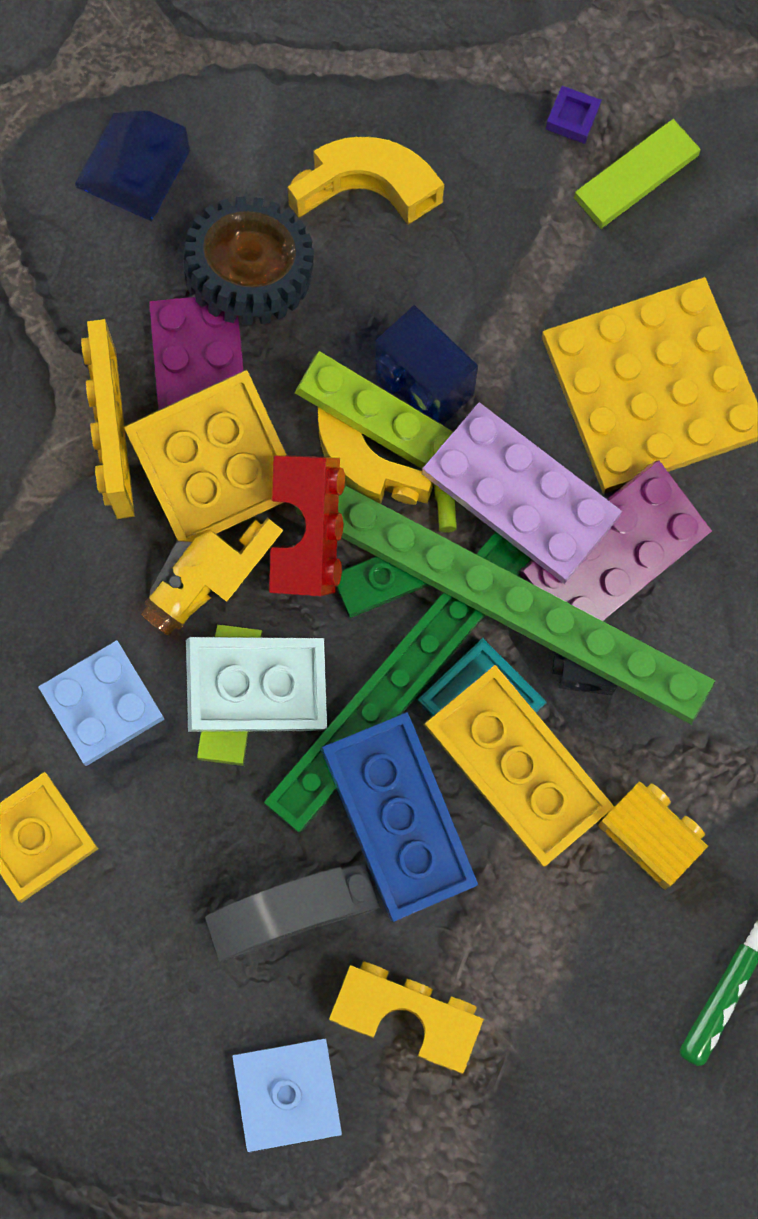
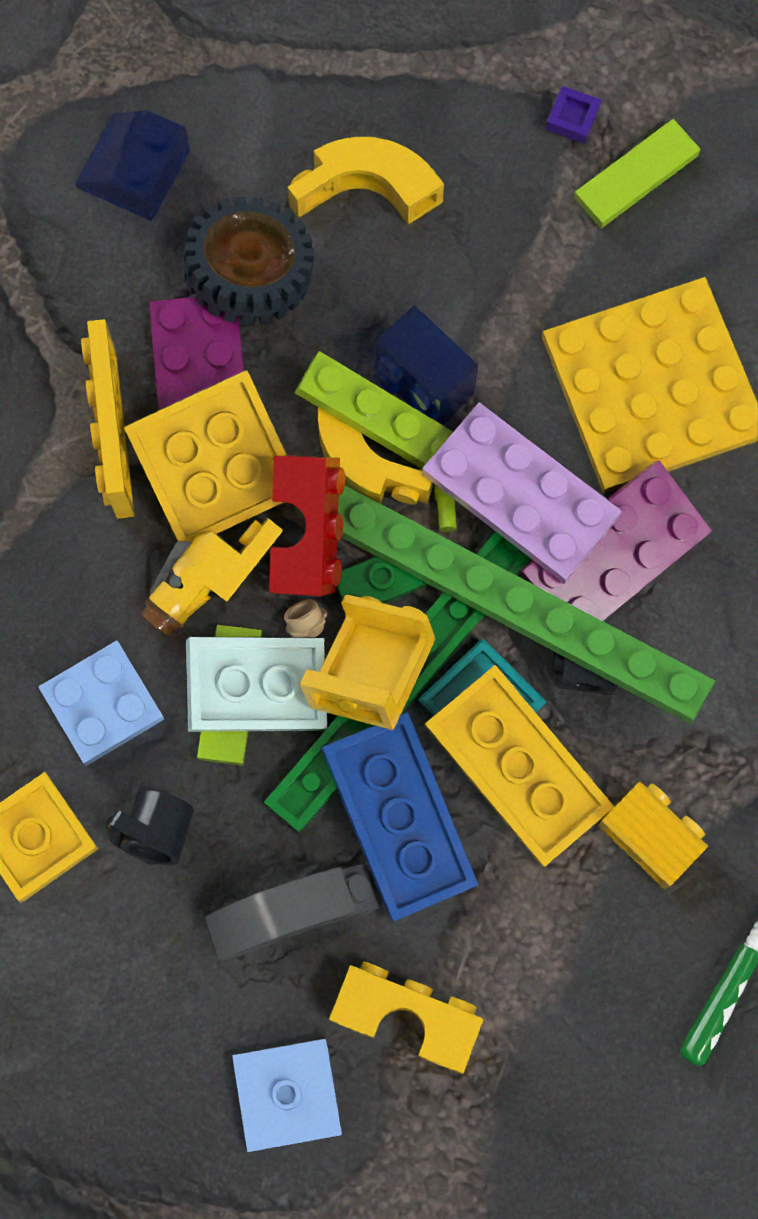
none -> black piece [106,790,194,865]
none -> tan plate [284,599,327,638]
none -> yellow panel [300,595,435,730]

